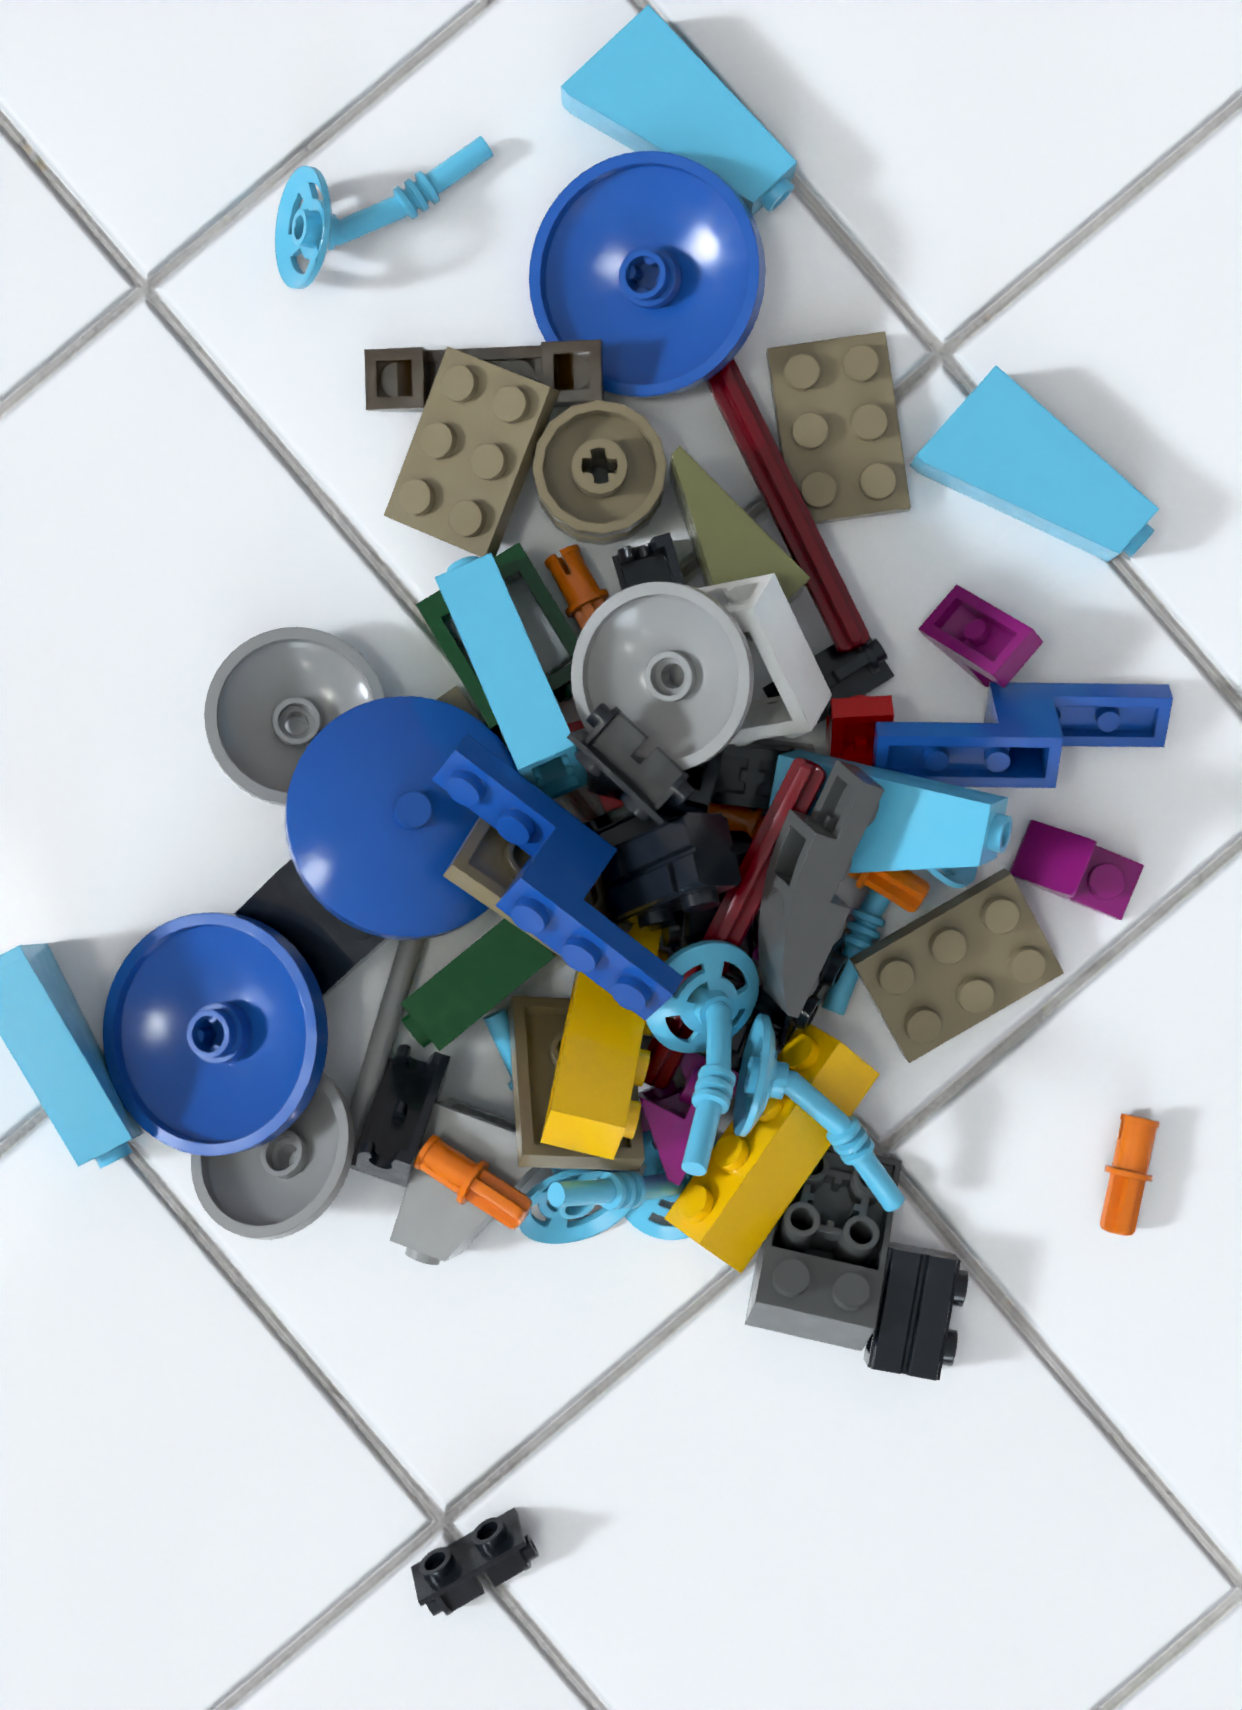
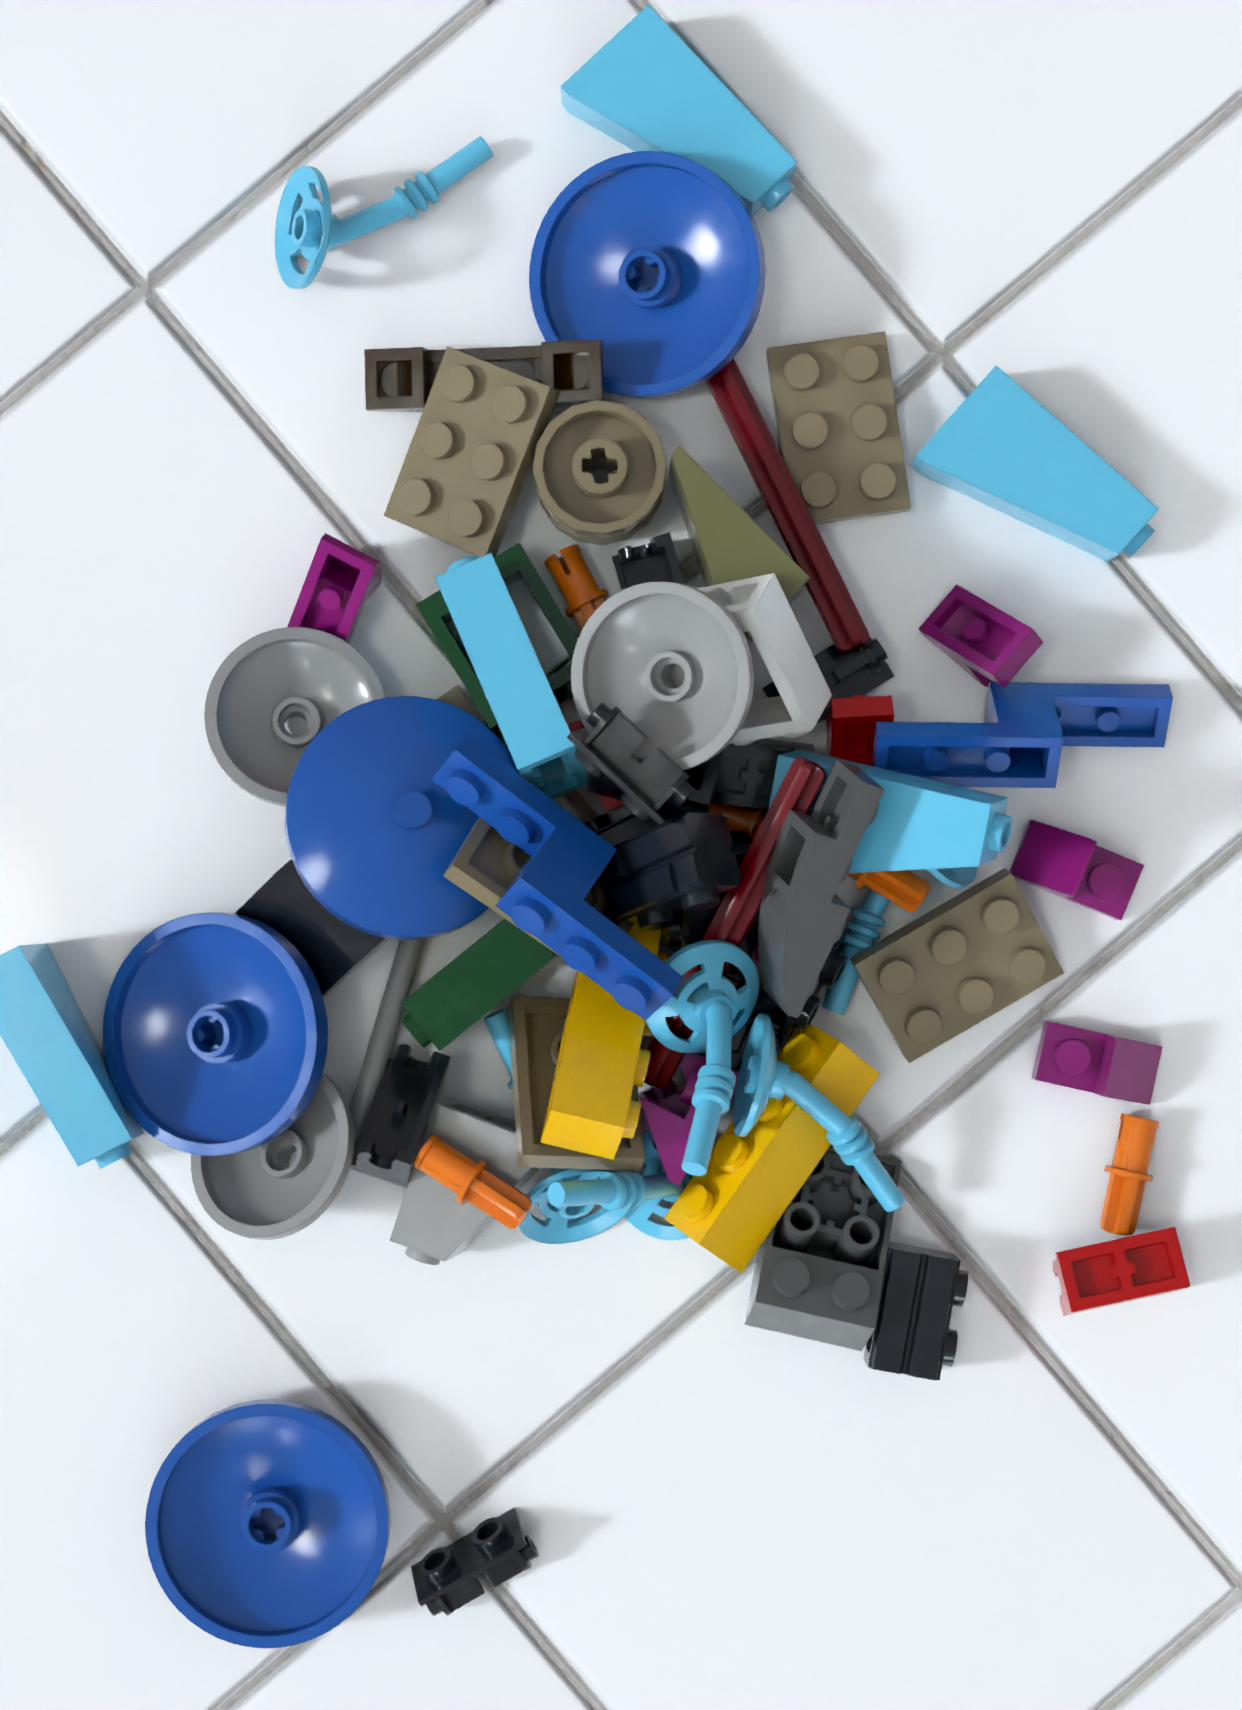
none -> blue dish [145,1399,391,1648]
none -> magenta slope [287,533,382,644]
none -> magenta slope [1032,1020,1162,1105]
none -> red hinge [1053,1227,1191,1316]

